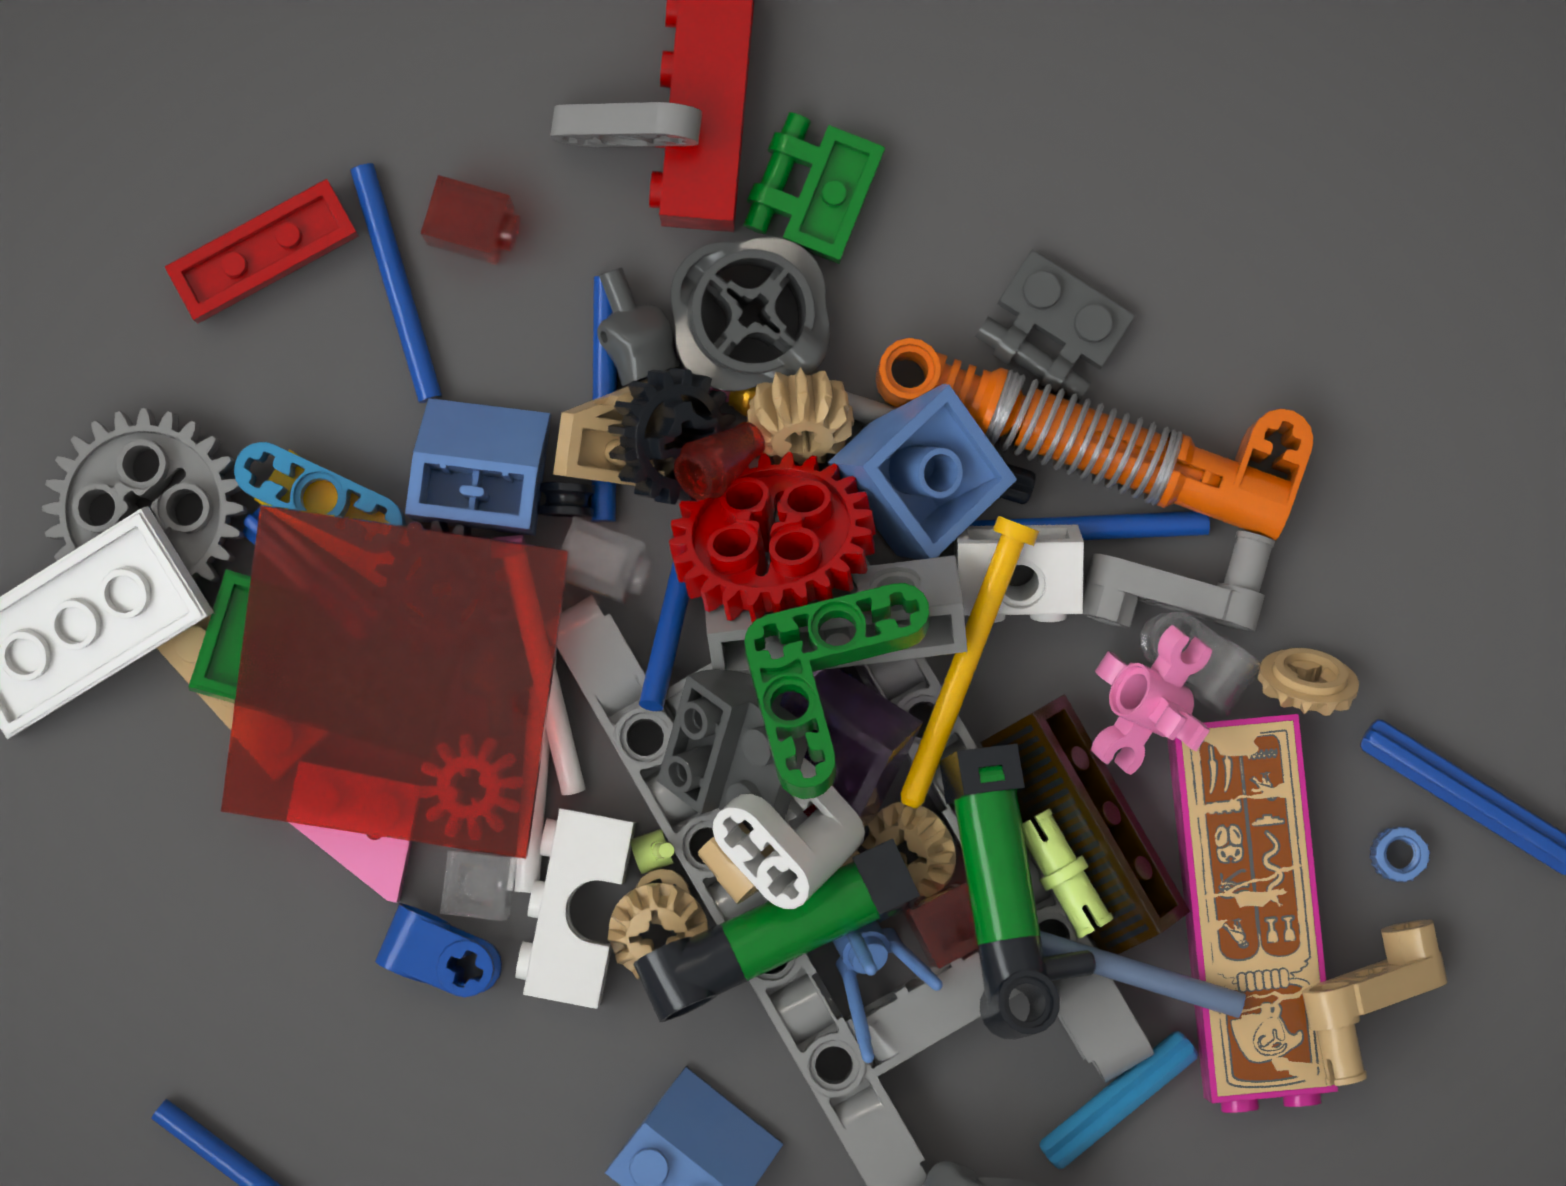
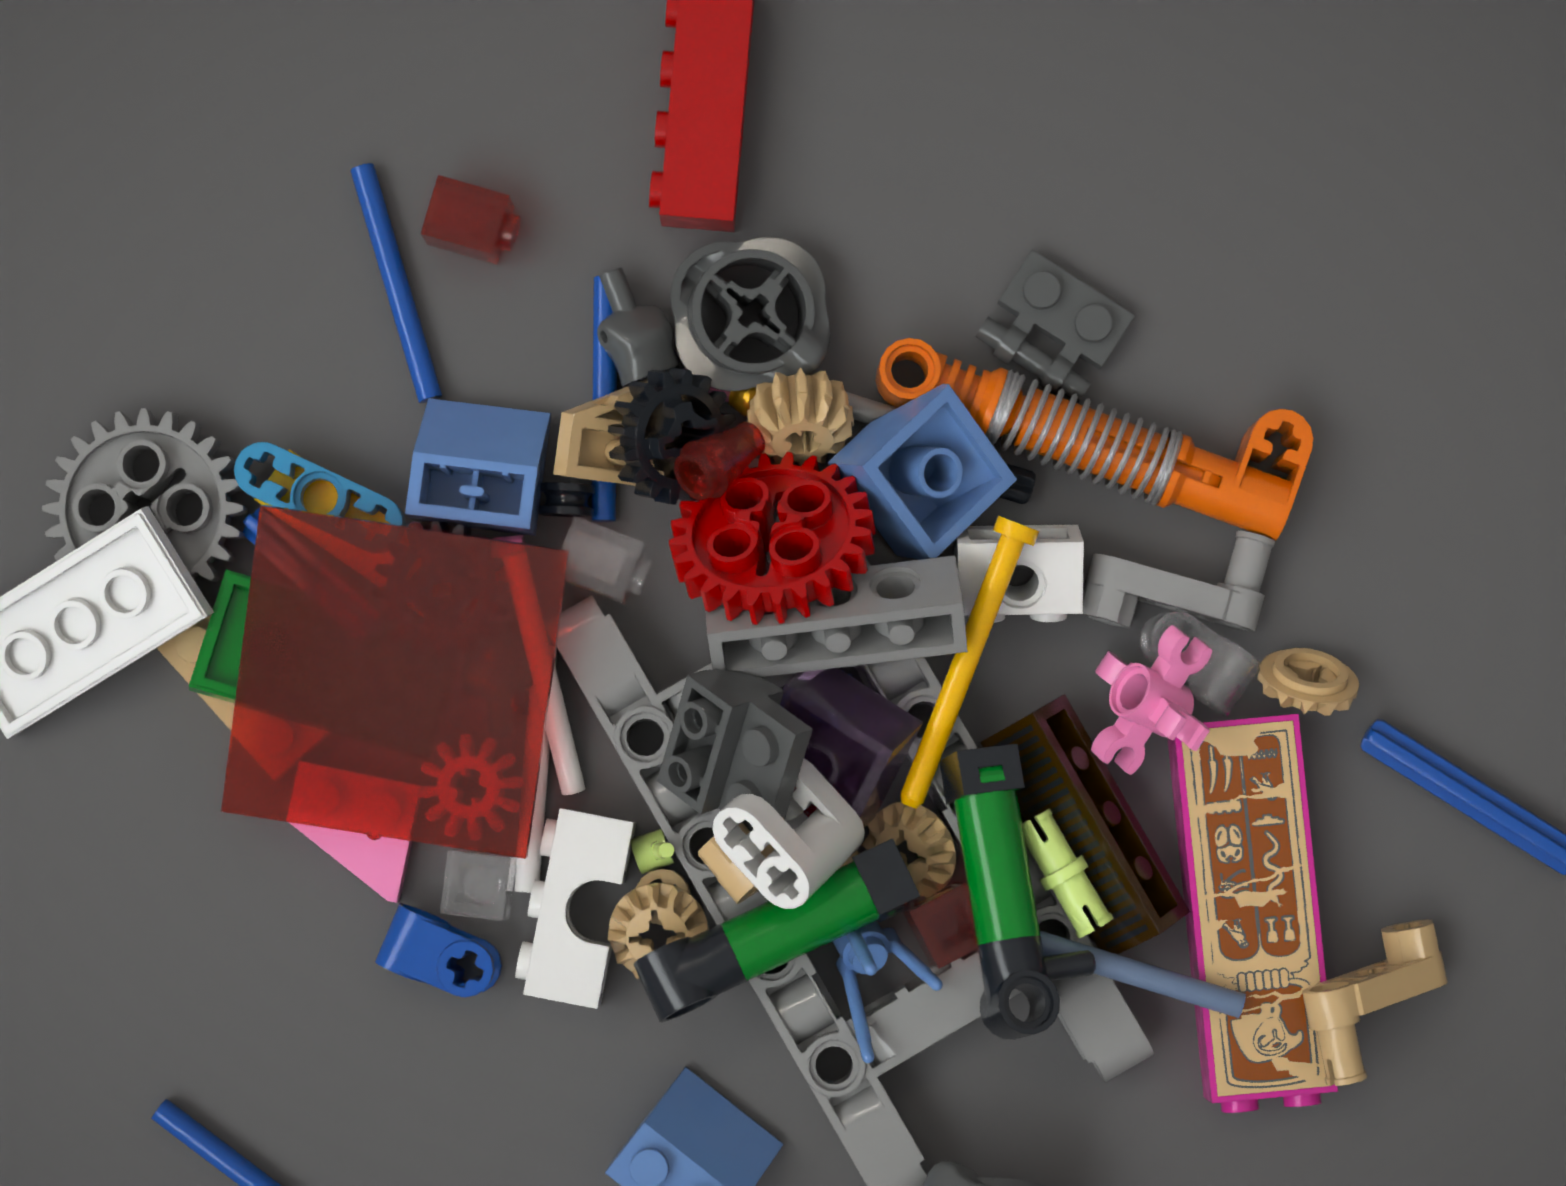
red plate [165,179,359,324] -> none
light grey beam [550,102,703,147] -> none
blue bar [639,562,690,712] -> none
green plate [743,112,885,264] -> none
green beam [745,583,929,799] -> none
blue bar [970,511,1210,540] -> none
dark azure axle [1039,1031,1198,1169] -> none
medium blue axle [1369,827,1430,882] -> none

